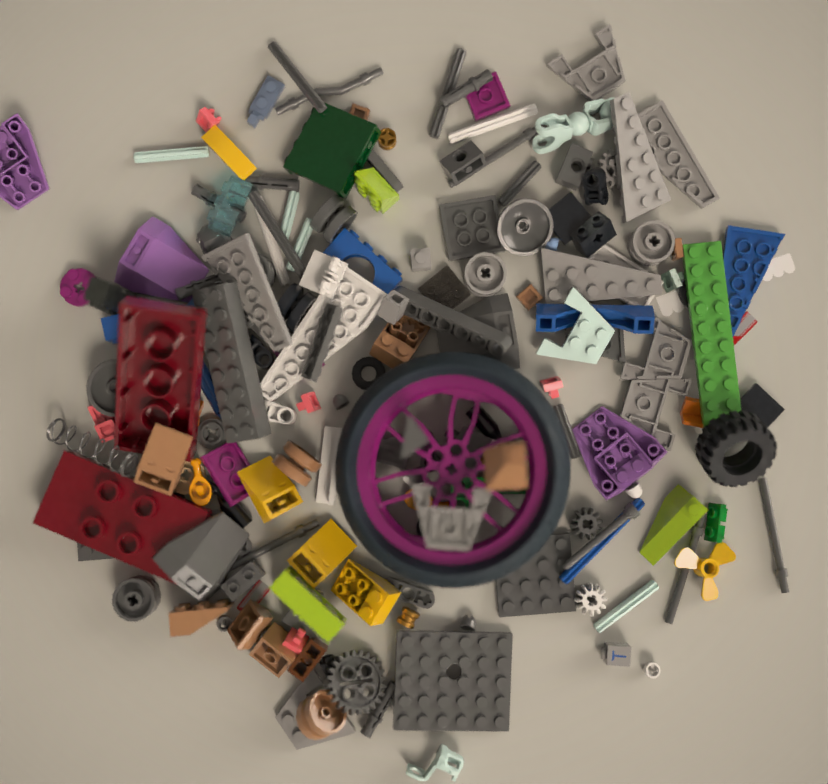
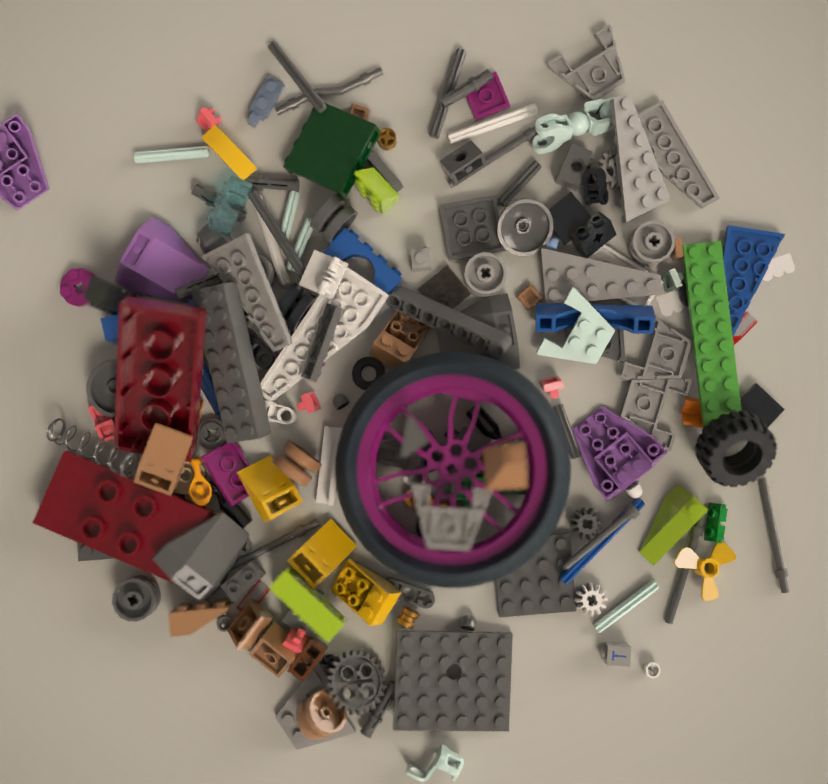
light grey brick [378,289,409,325] -> none

